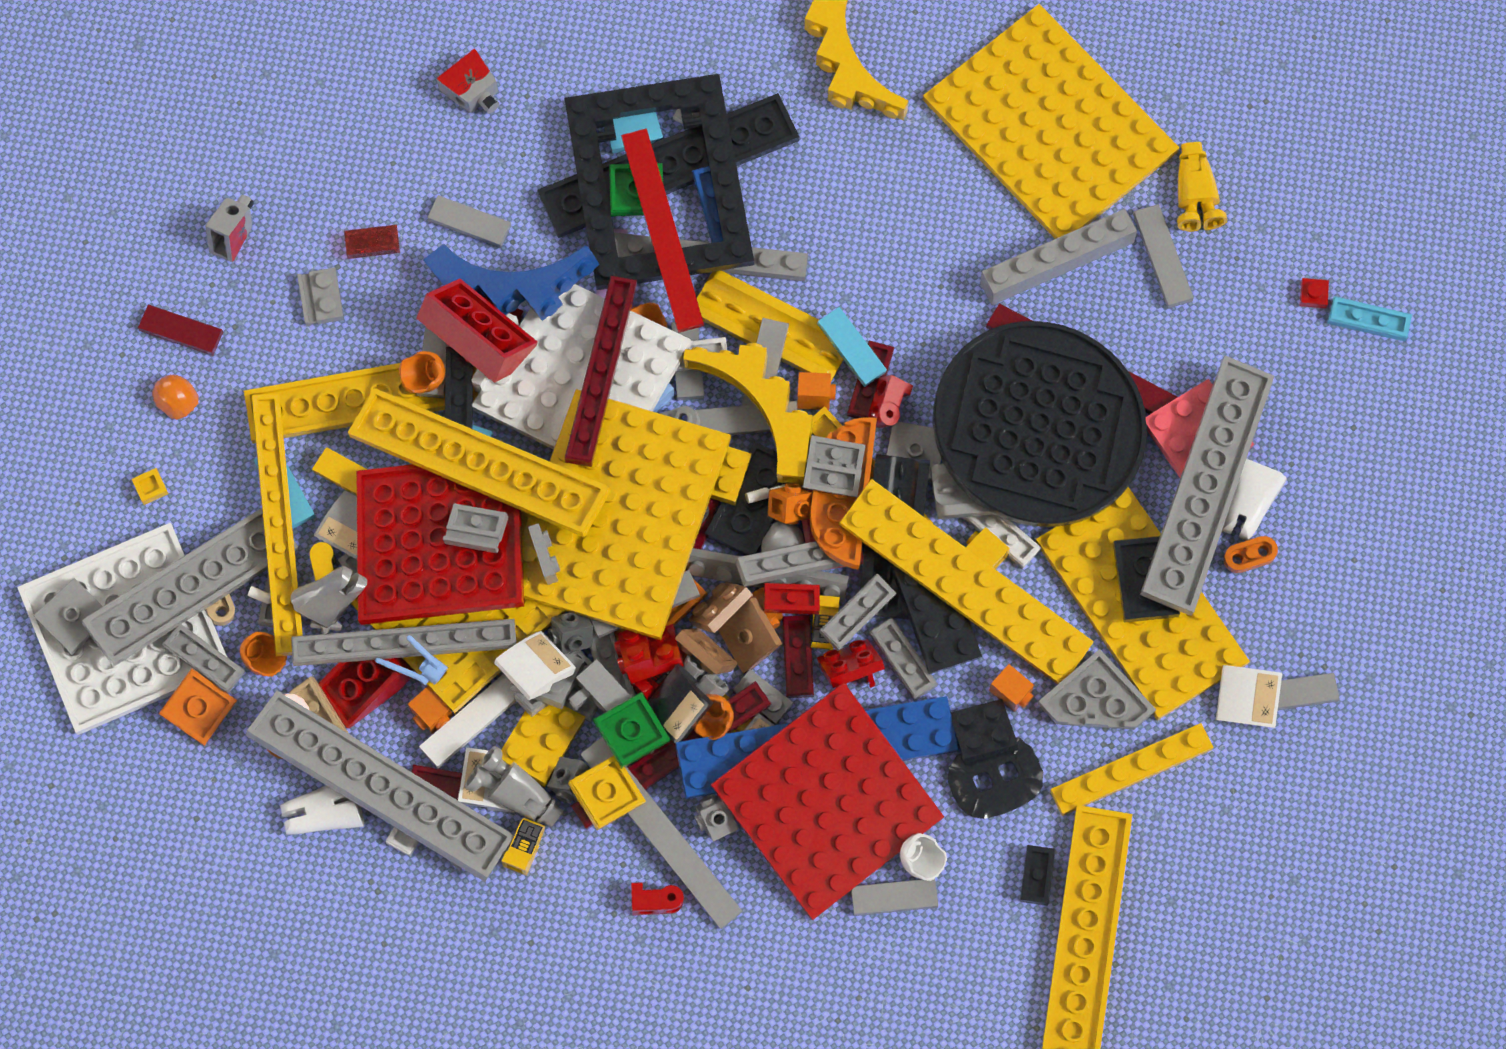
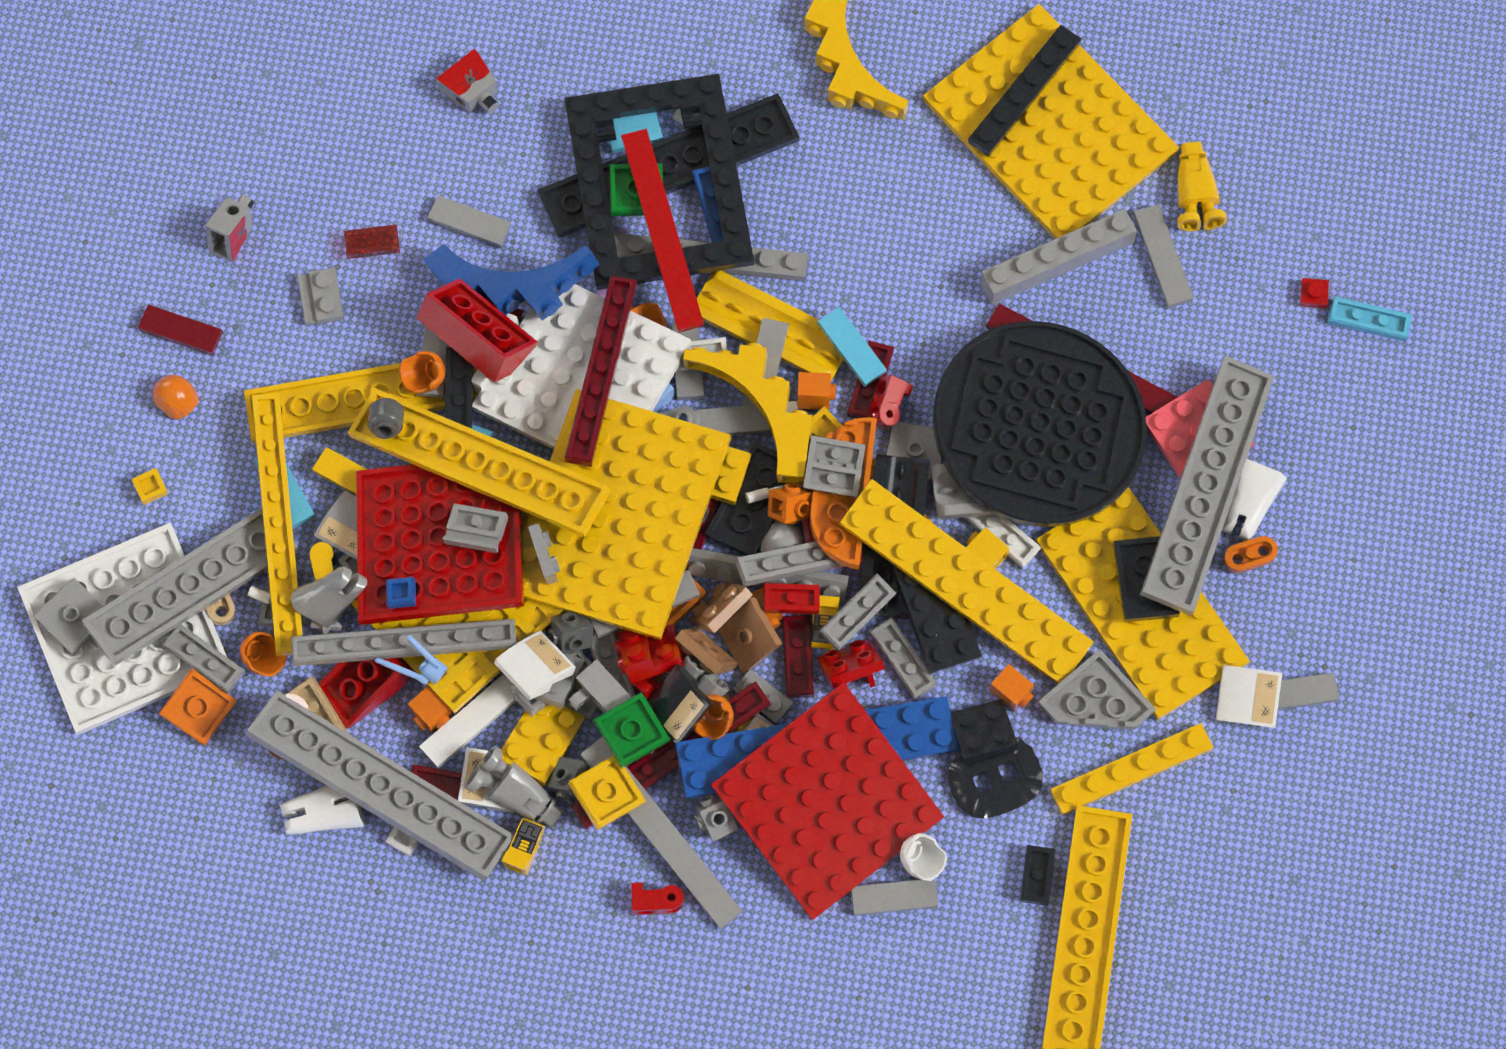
none -> dark grey head [368,398,404,439]
none -> blue tile [386,577,416,609]
none -> black plate [968,25,1082,157]

